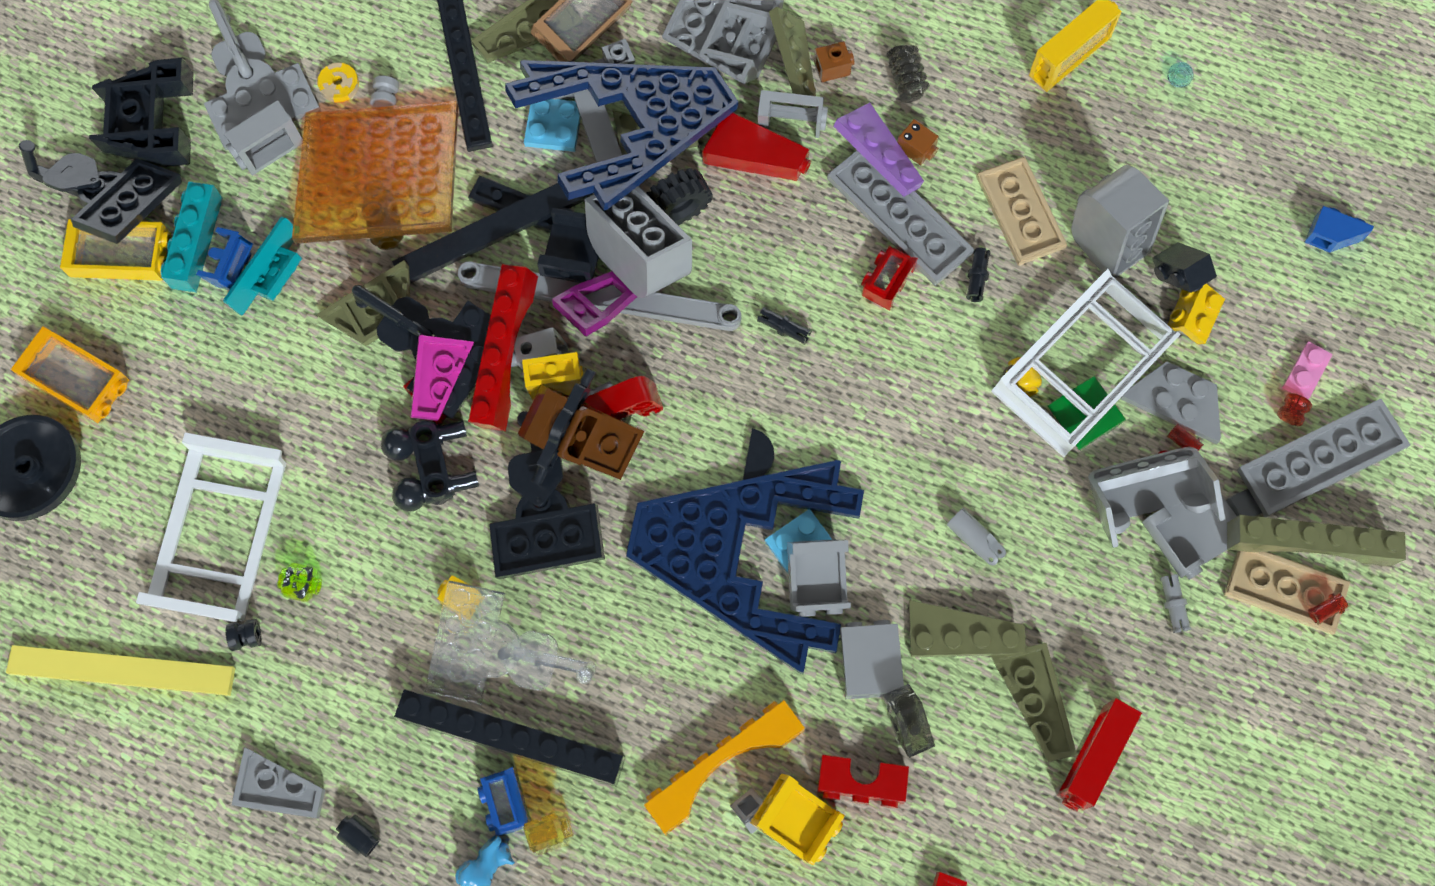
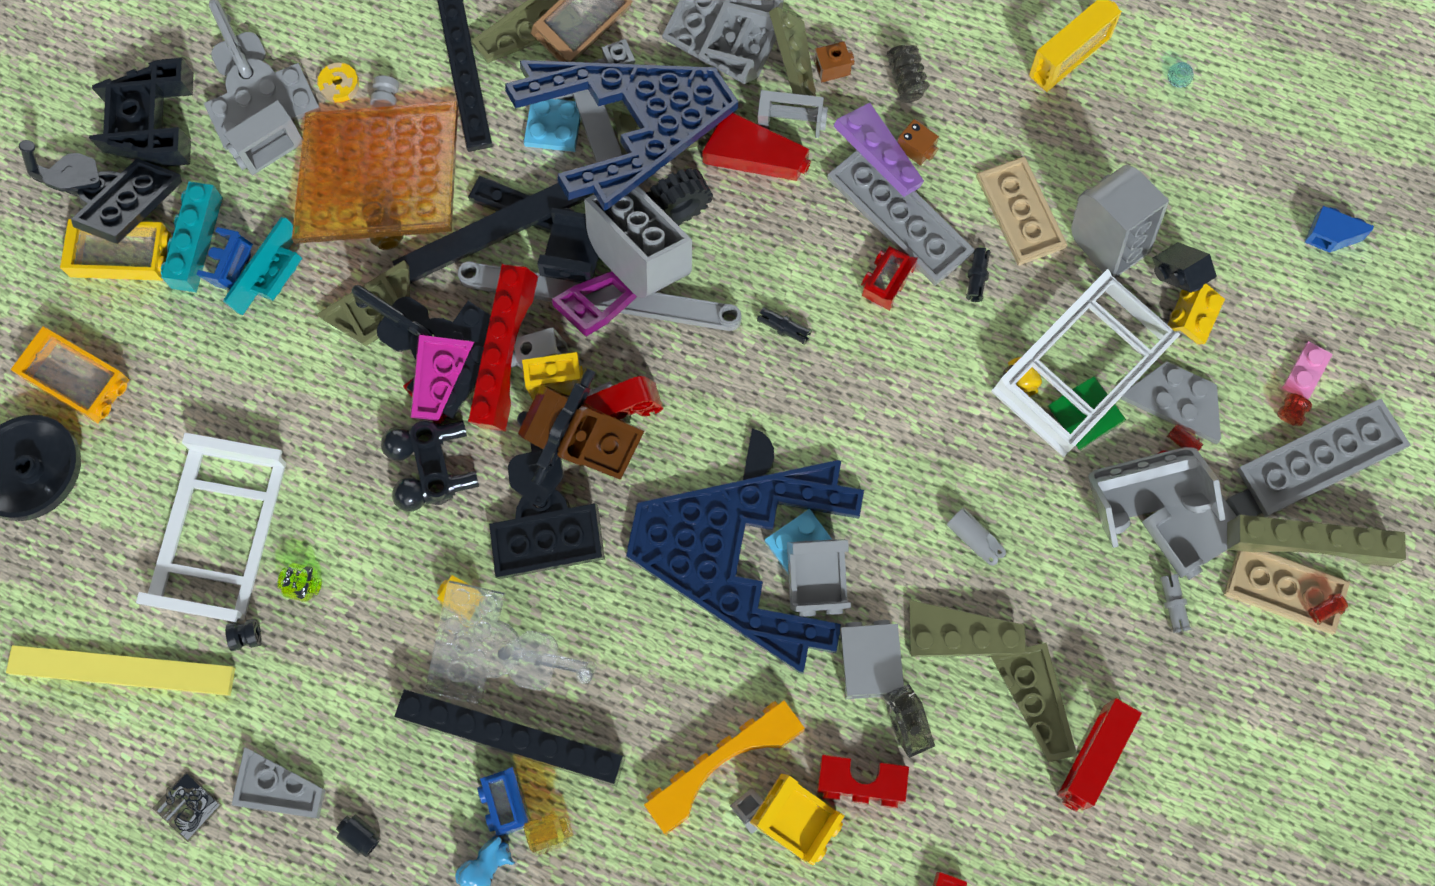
none -> piece [152,772,222,842]

